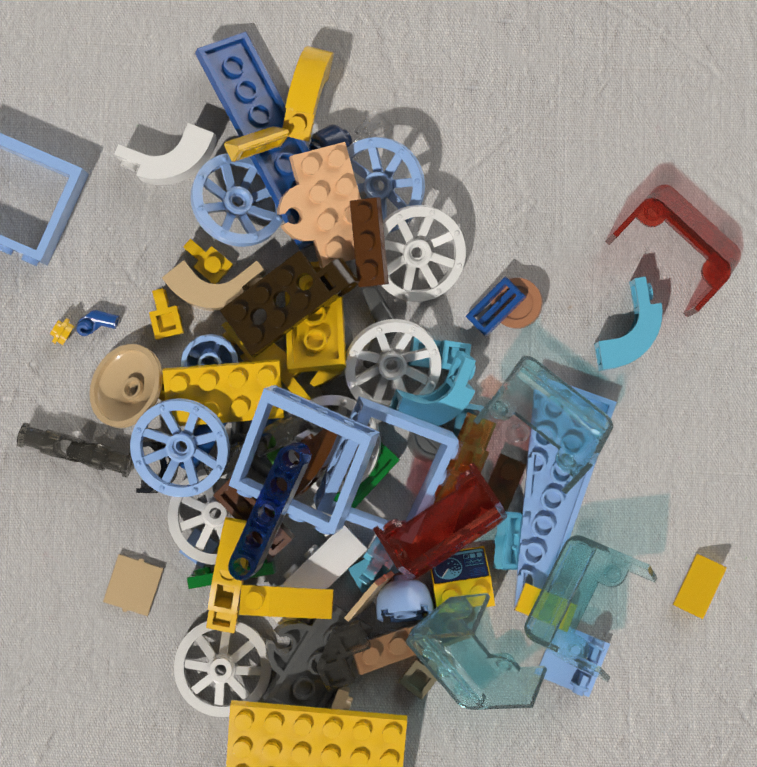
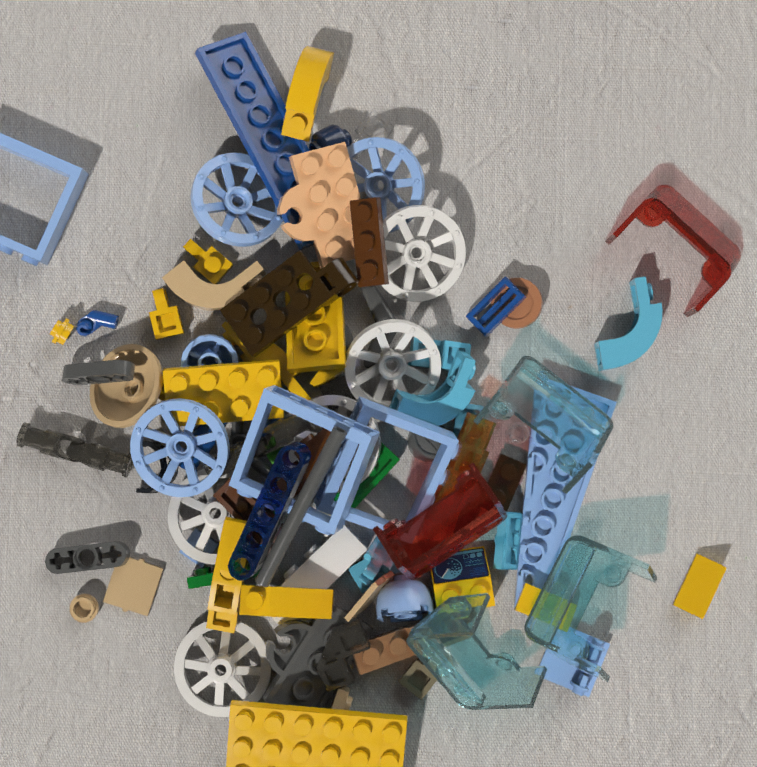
white arch [114,123,217,185] -> none
yellow slope [224,127,289,162] -> none
none -> dark grey beam [45,541,130,574]
none -> dark grey beam [62,360,135,385]
none -> tan plate [70,594,99,623]
none -> dark grey piece [255,426,347,587]

